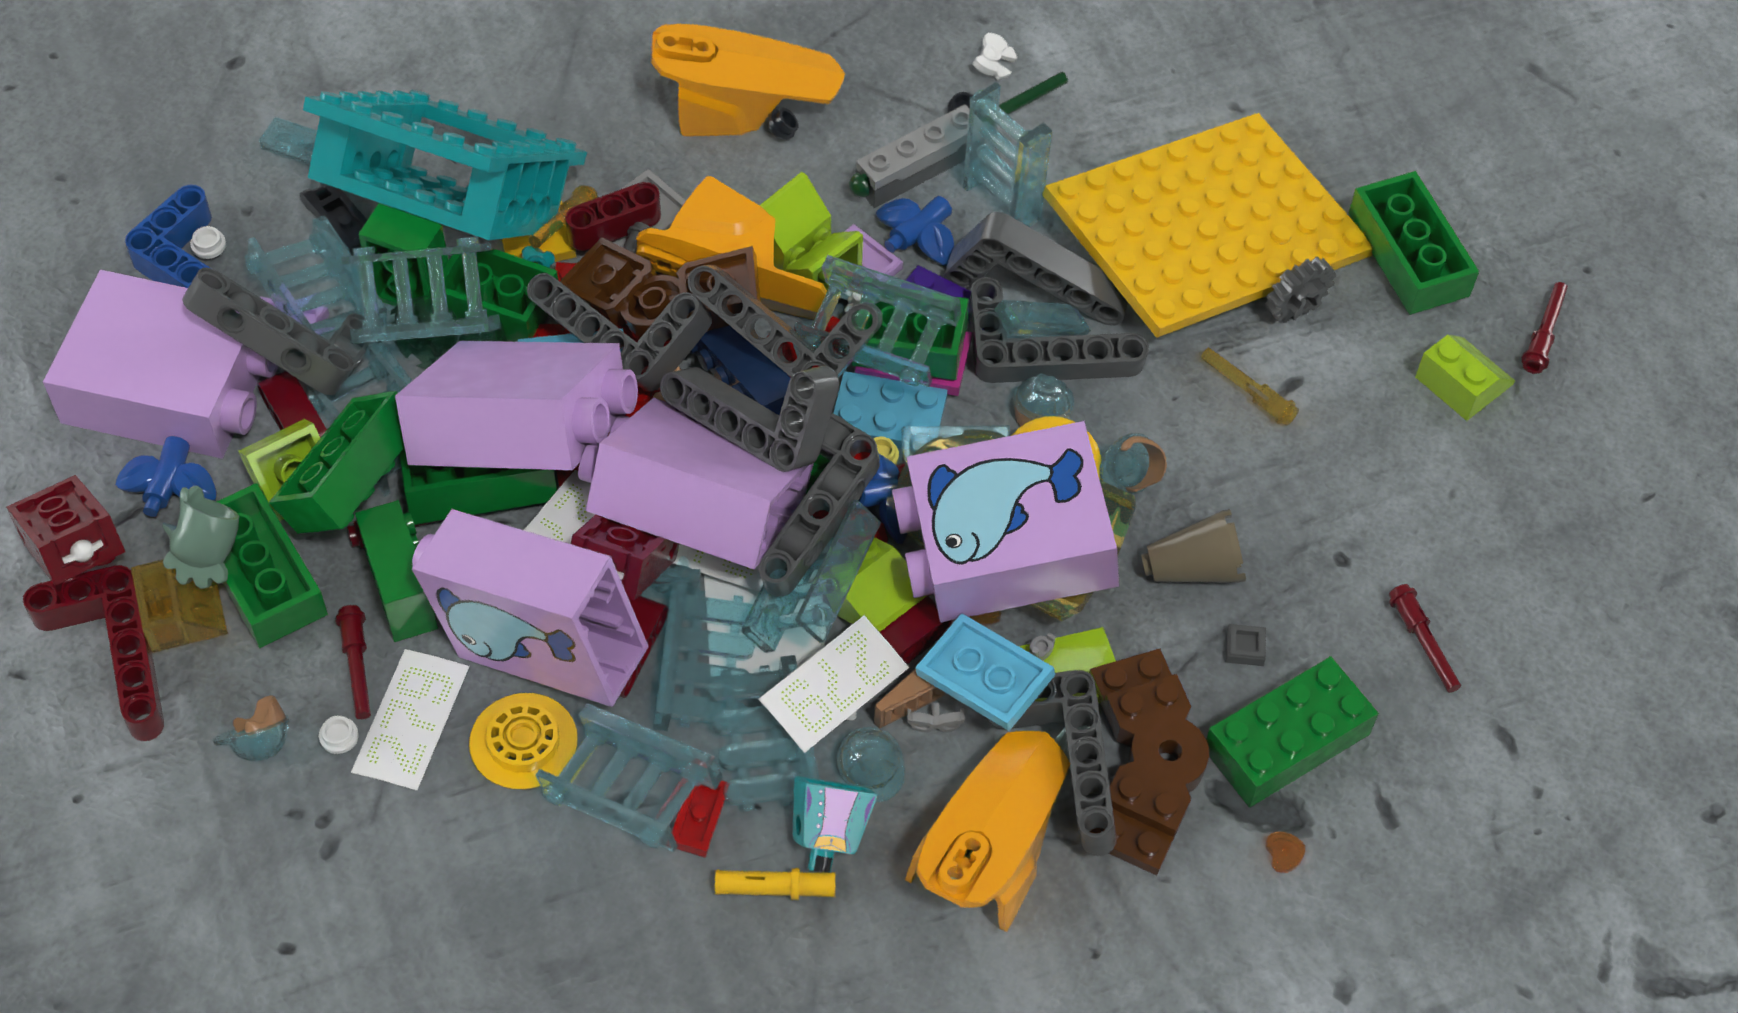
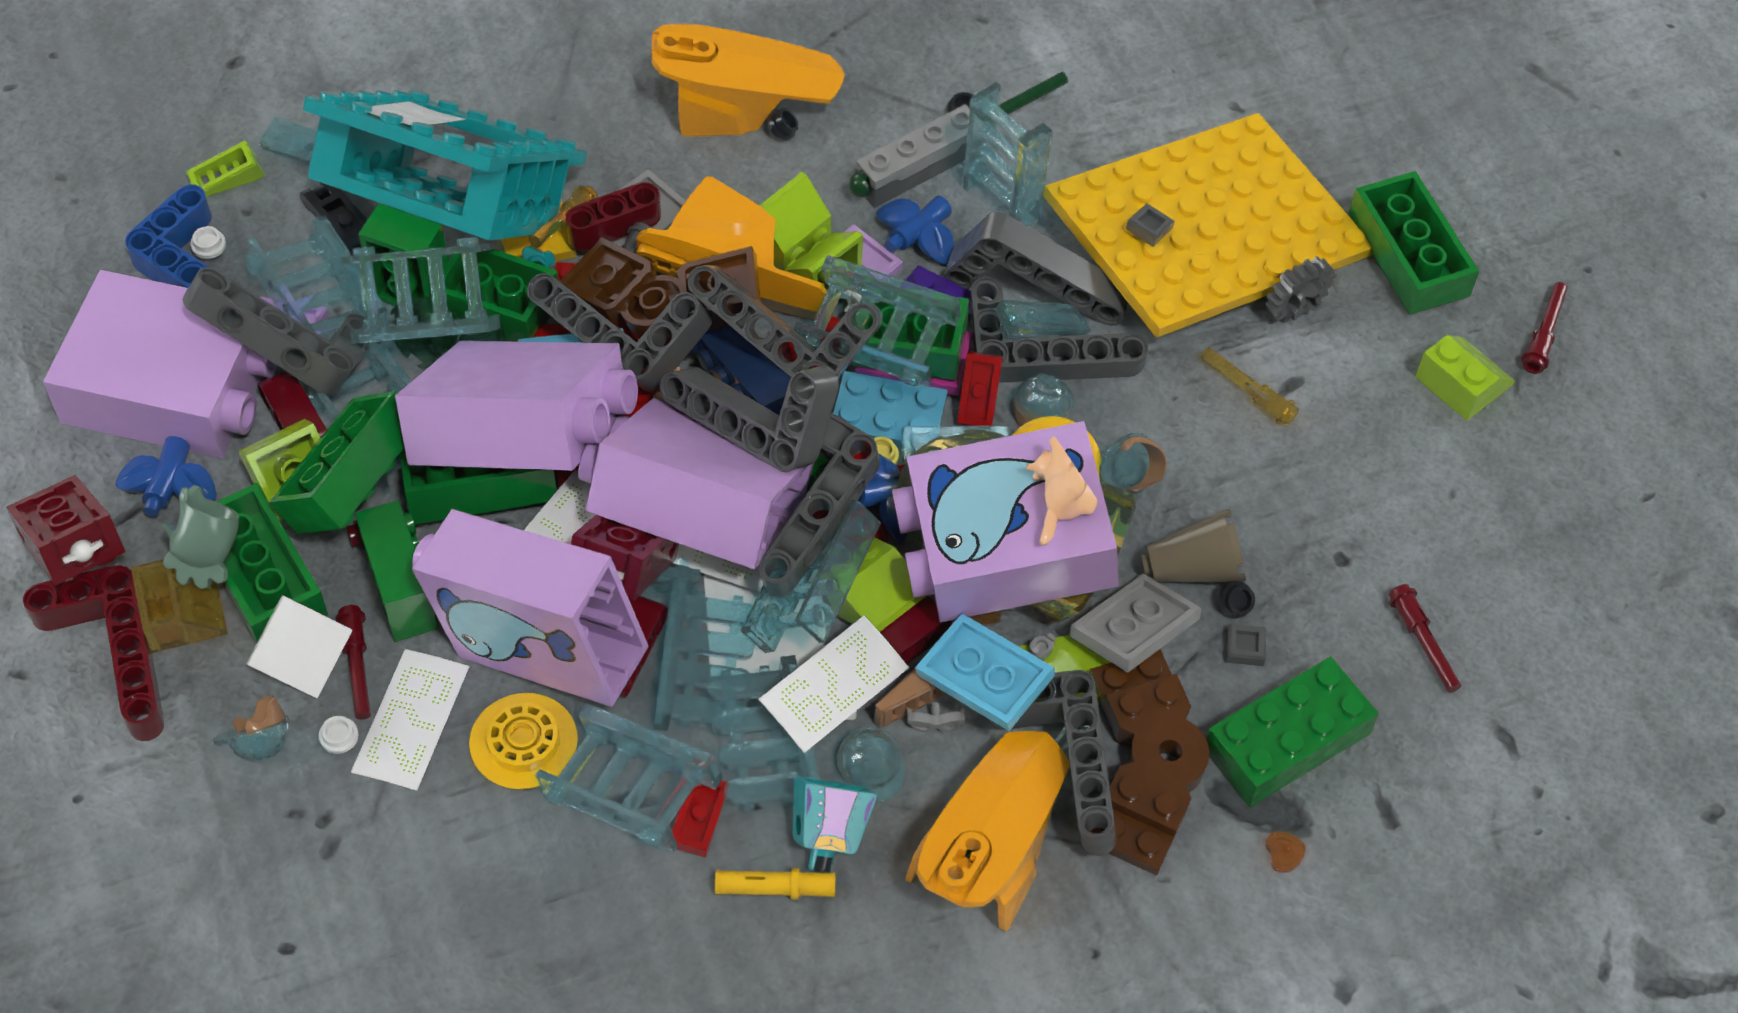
white piece [973,33,1017,80] -> none
none -> lime slope [186,140,266,197]
none -> white tile [247,596,352,698]
none -> white sticker [365,102,466,126]
none -> red plate [957,351,1003,428]
none -> light nougat animal [1026,436,1098,545]
none -> light grey plate [1070,574,1201,672]
none -> dark grey tile [1125,203,1175,247]
none -> black plate [1219,581,1255,618]

